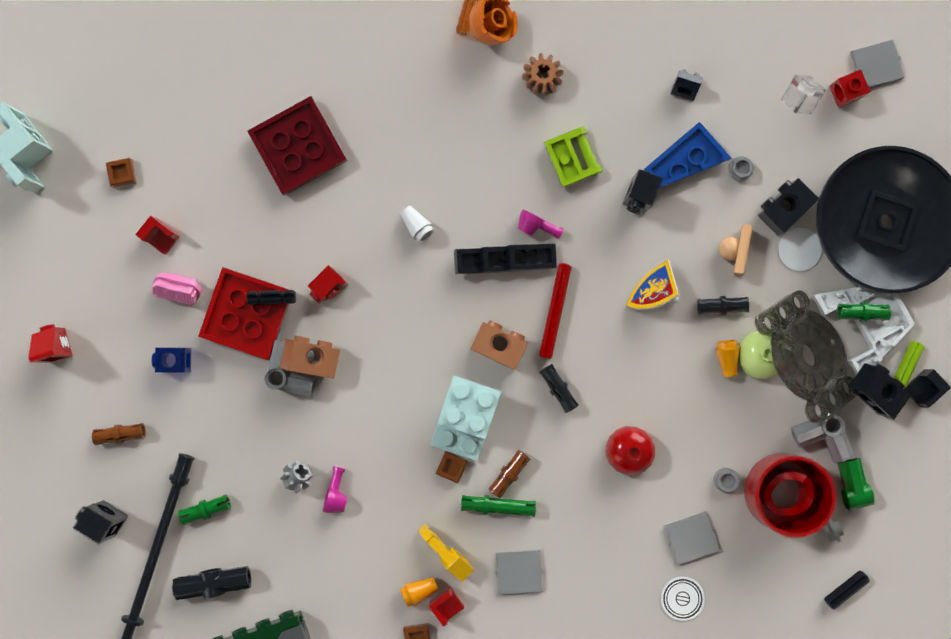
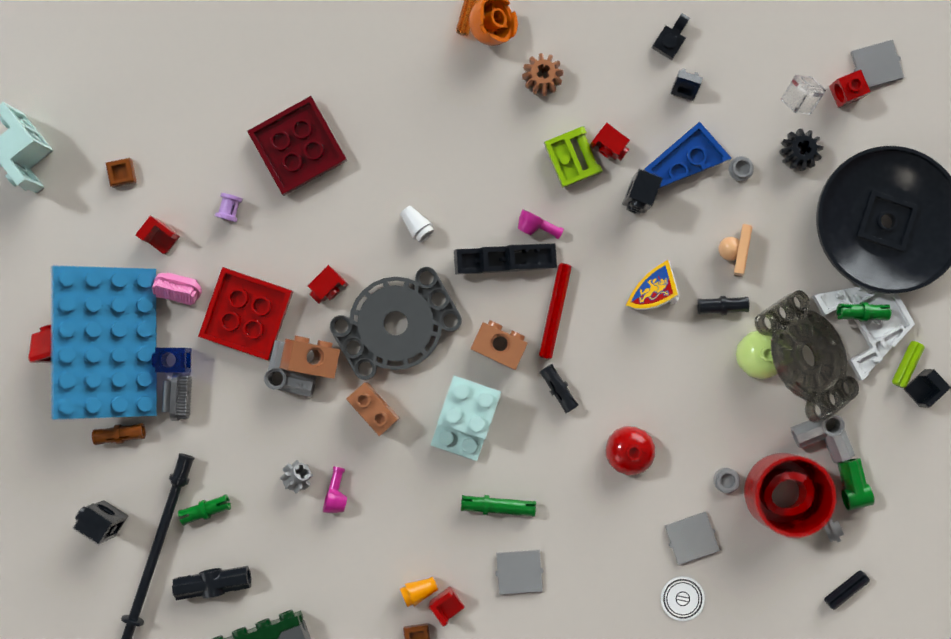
black axle [247,290,296,305] -> none
yellow piece [418,524,474,582] -> none
dark orange tile [436,451,468,484] -> none
dark orange pin [488,449,531,498] -> none
light orange cone [715,340,740,377] -> none
black brick [757,178,819,236] -> none
white sticker [778,228,822,271] -> none
black brick [848,363,911,420] -> none
none -> dark azure plate [51,266,157,420]
none -> flat silver piece [162,373,192,421]
none -> lavender bush [215,193,243,222]
none -> dark grey piece [330,267,462,380]
none -> nougat brick [346,382,400,436]
none -> red brick [590,122,630,161]
none -> black plate [652,13,690,61]
none -> black gear [779,129,824,171]

